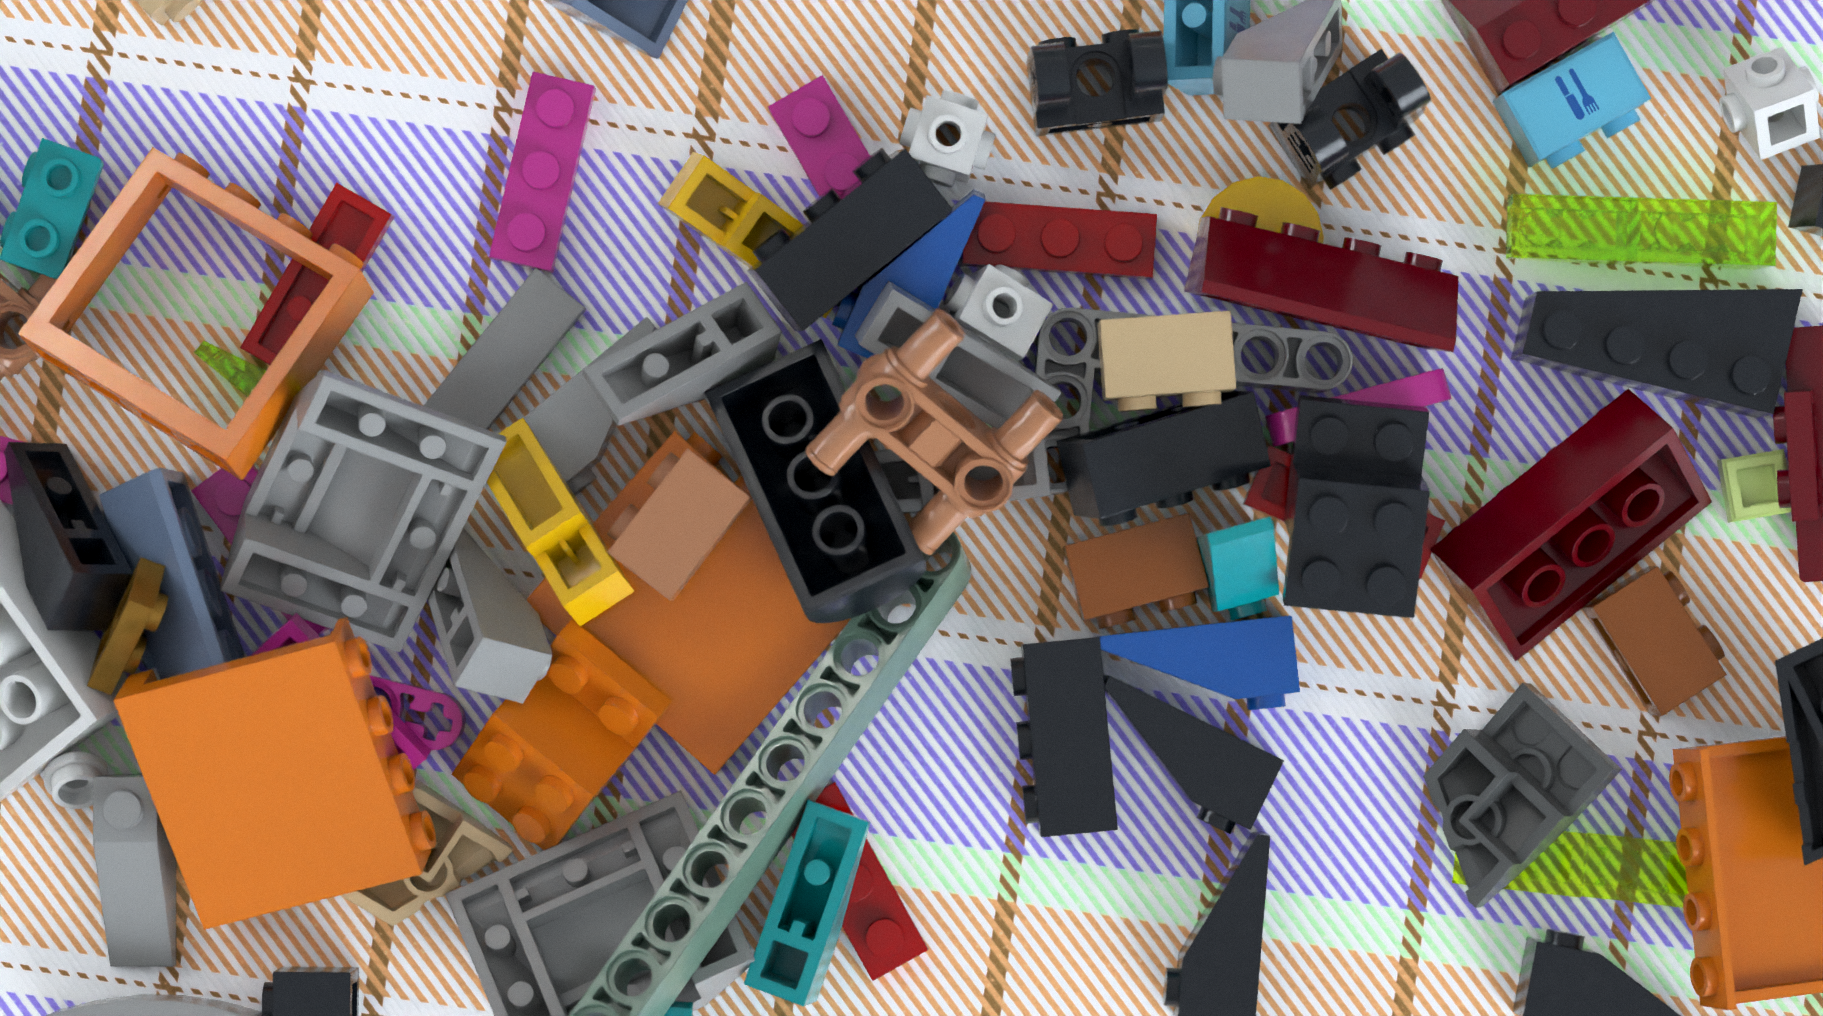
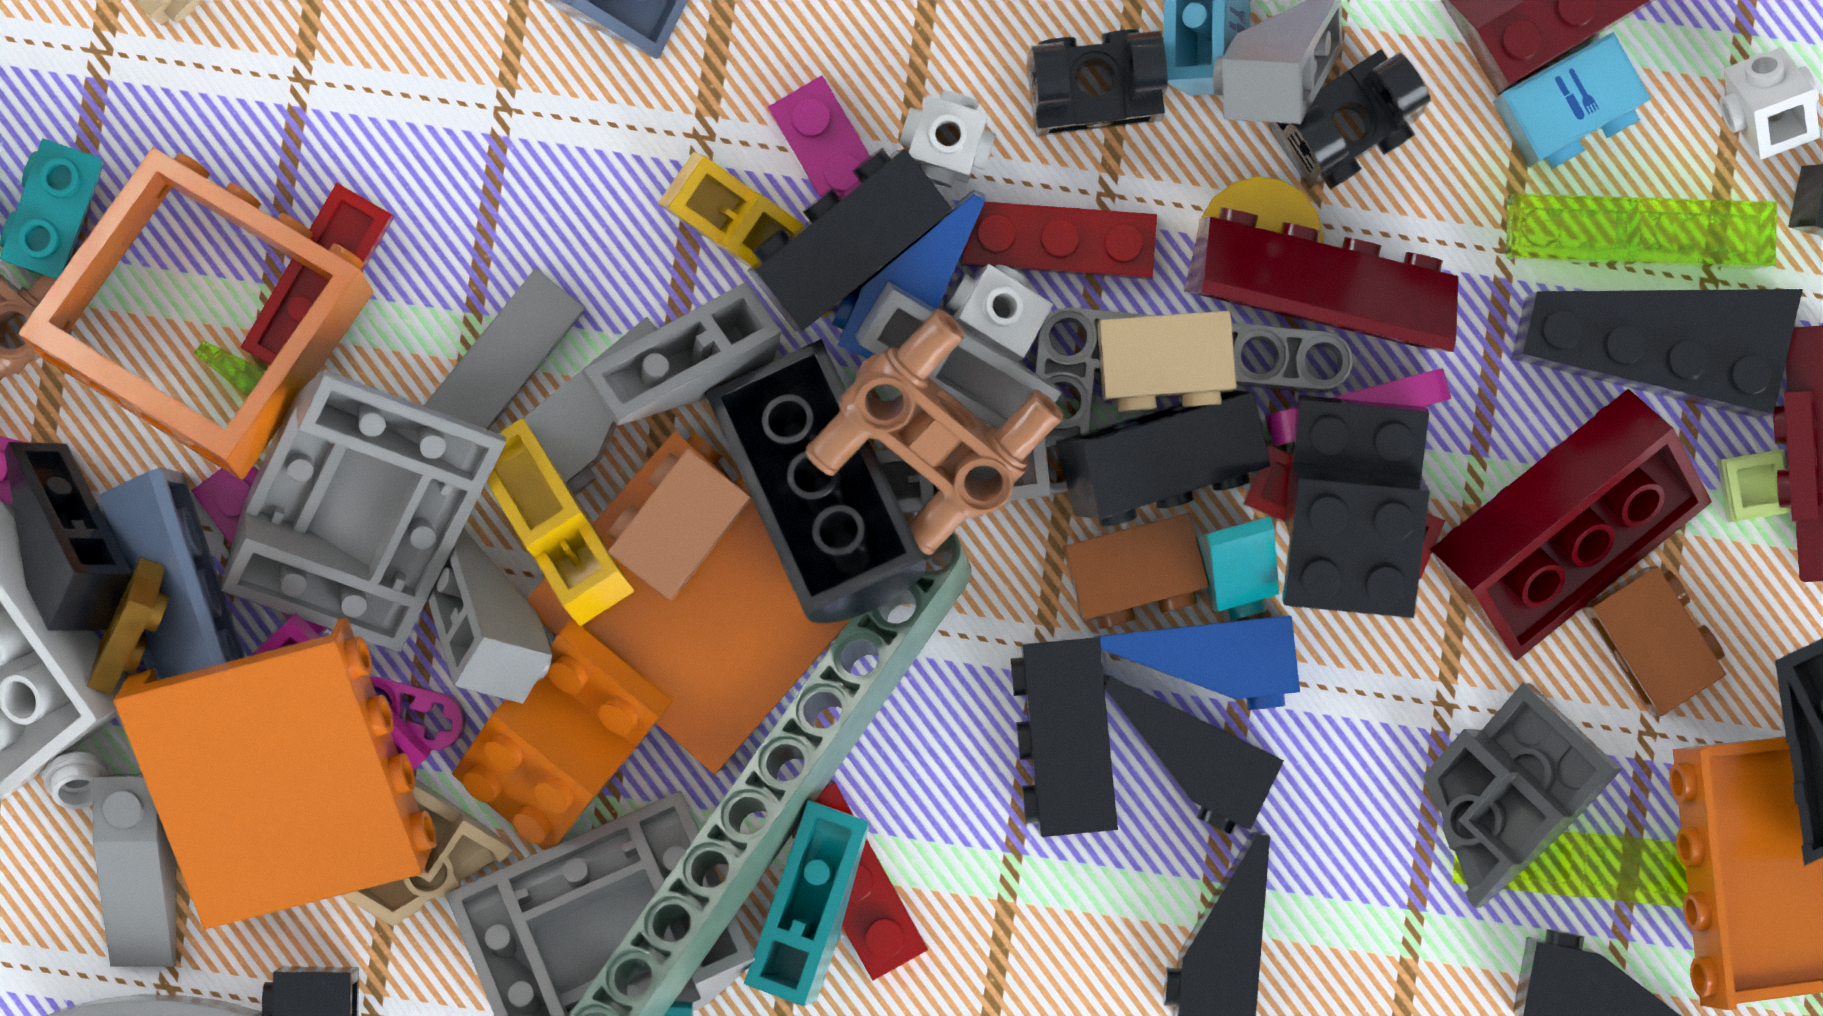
dark pink plate [489,71,596,273] -> none

